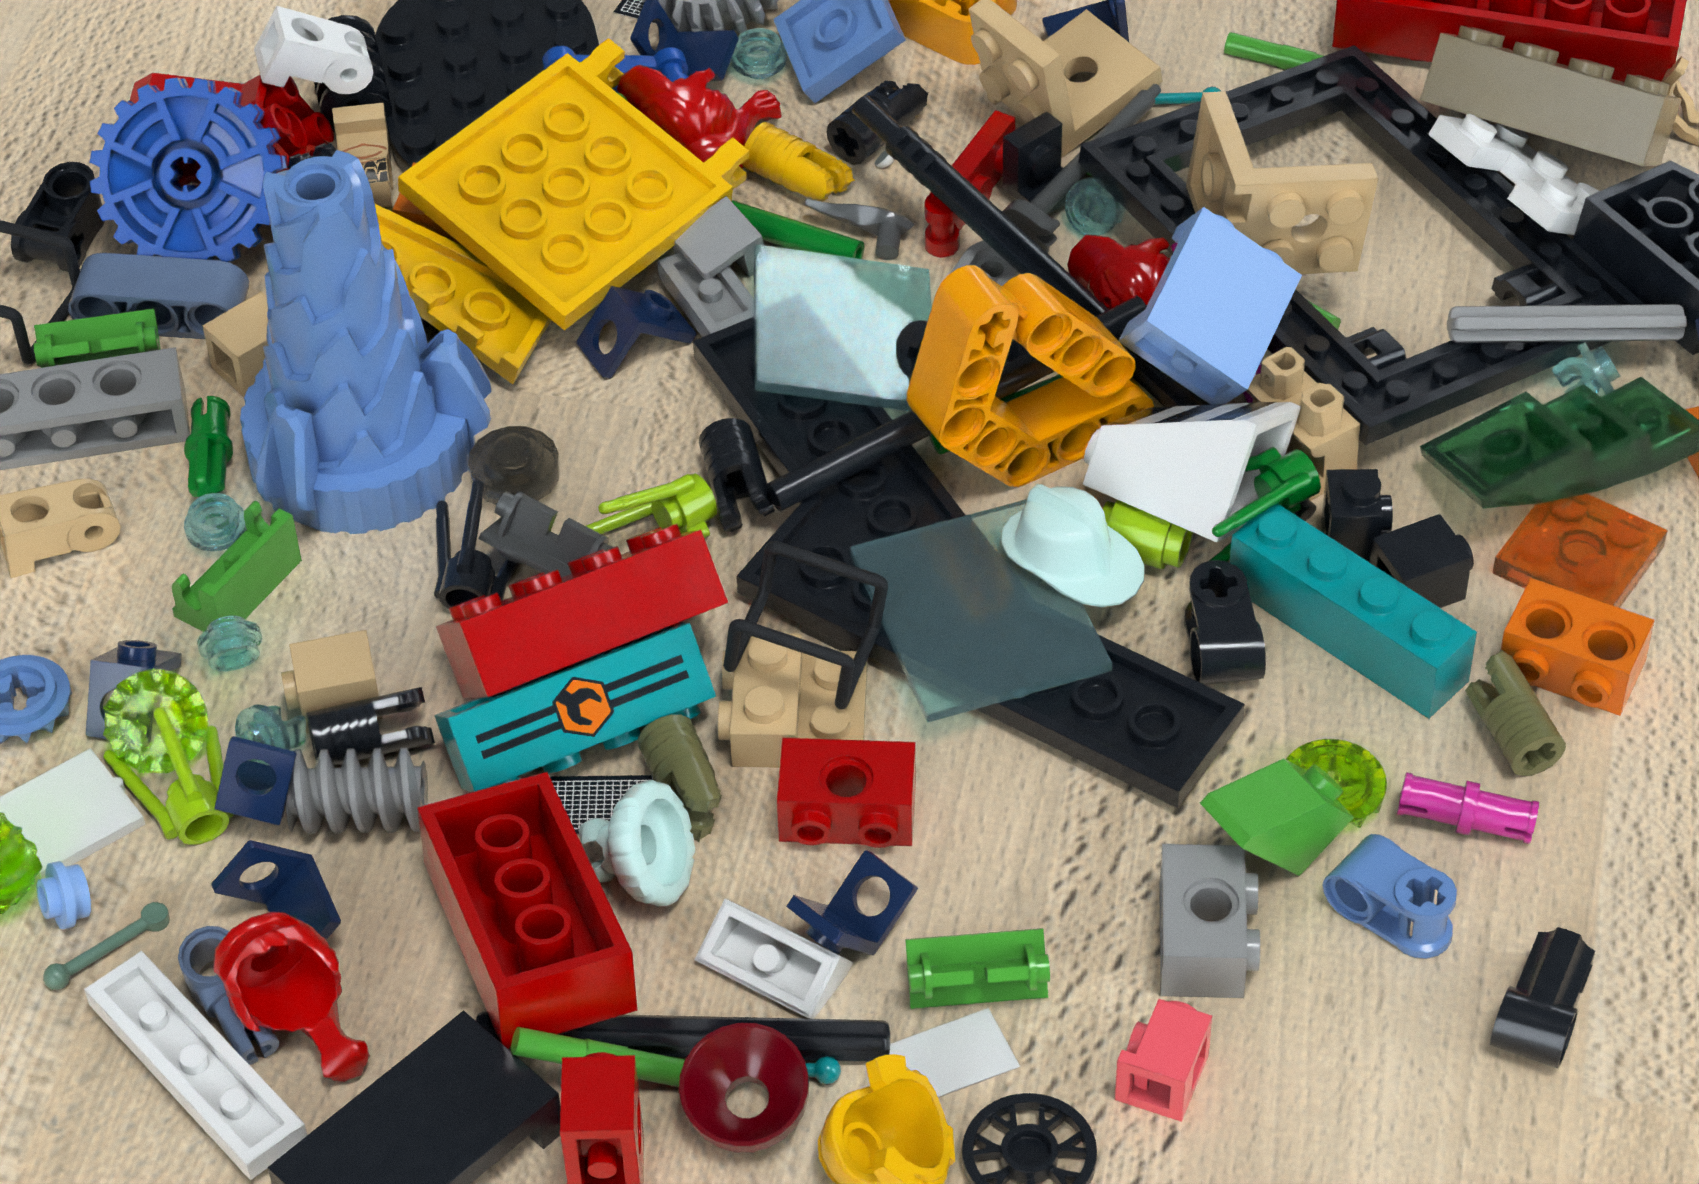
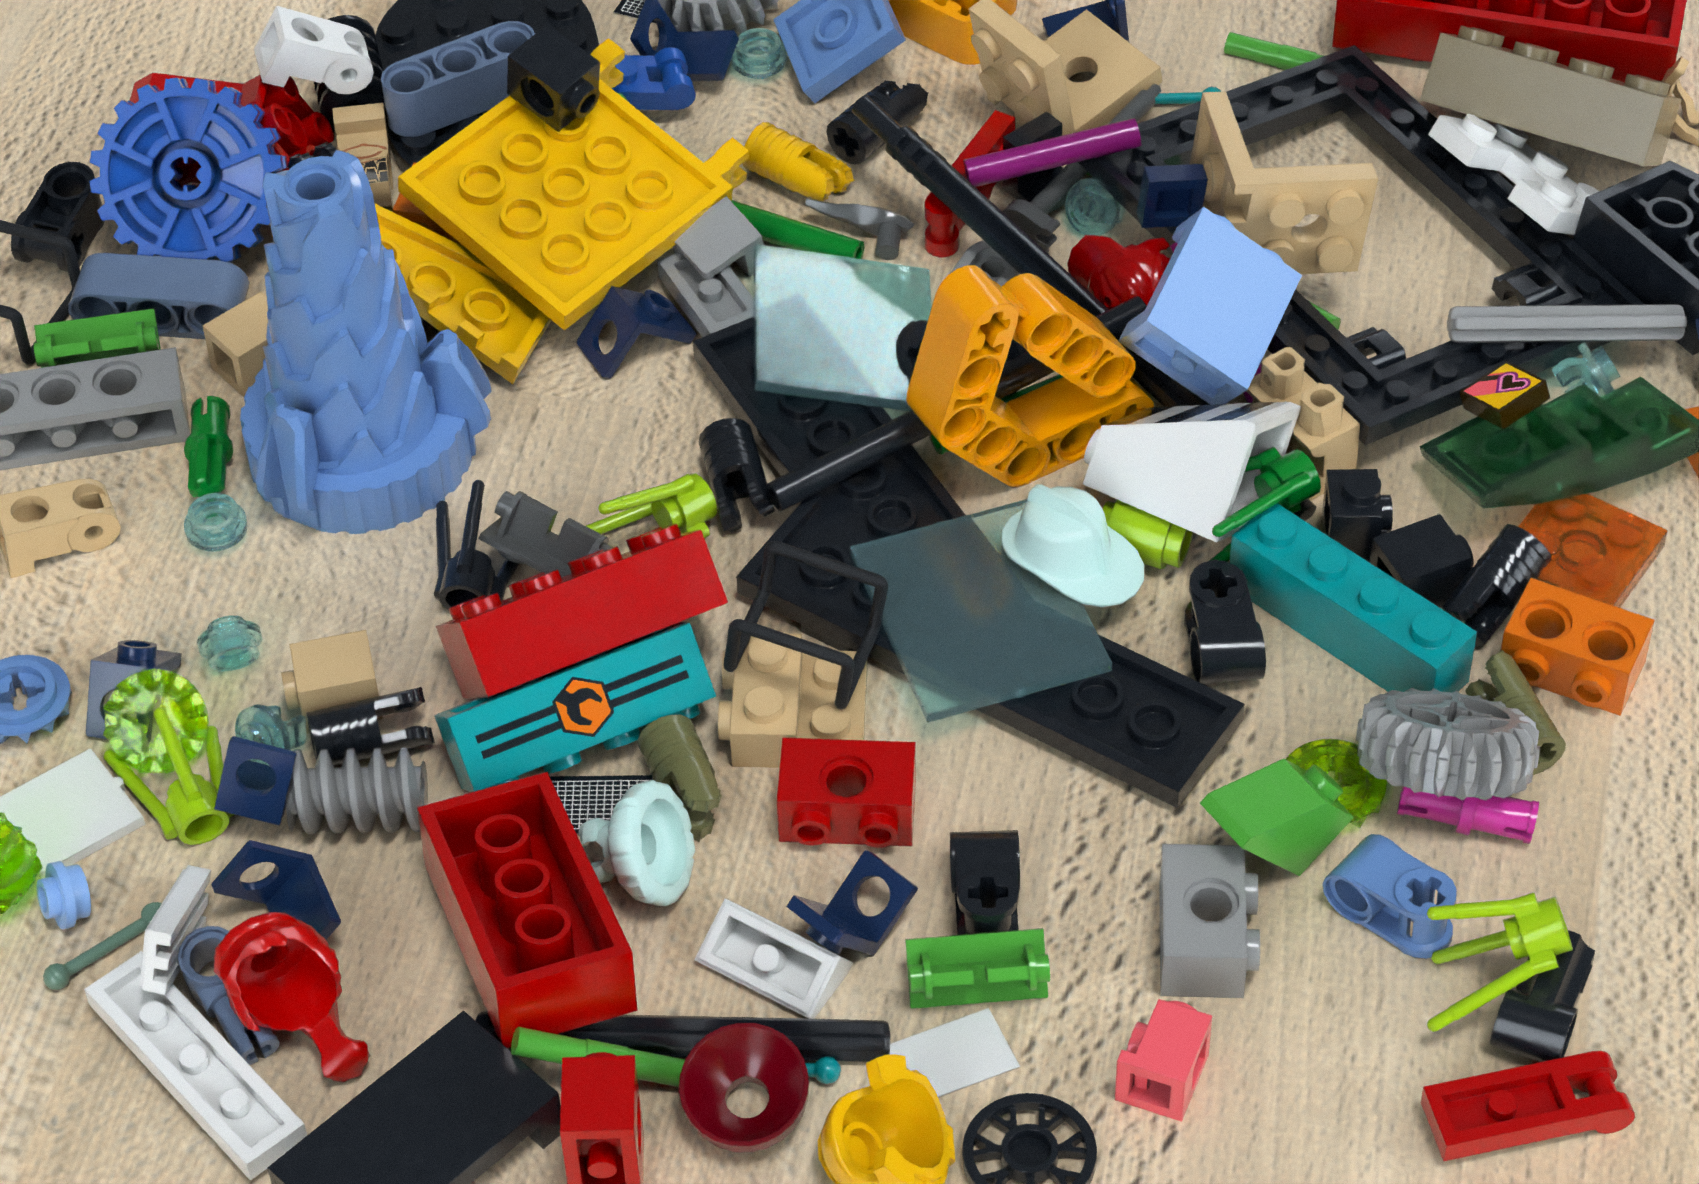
bright green hinge [172,501,302,642] -> none
clear smoke plate [468,426,560,505] -> none
red piece [617,65,782,169] -> none
piece [875,150,894,168] -> none
none -> white tile [140,865,211,995]
none -> sand blue beam [381,21,535,137]
none -> black brick [507,24,600,132]
none -> black piece [950,830,1020,935]
none -> magenta piece [963,118,1141,187]
none -> dark blue plate [1137,164,1208,228]
none -> light grey gear [1356,688,1540,801]
none -> red plate [1421,1051,1635,1162]
none -> lime plant [1427,893,1573,1032]
none -> black hinge [1442,524,1552,647]
none -> dark brown tile [1459,361,1550,429]

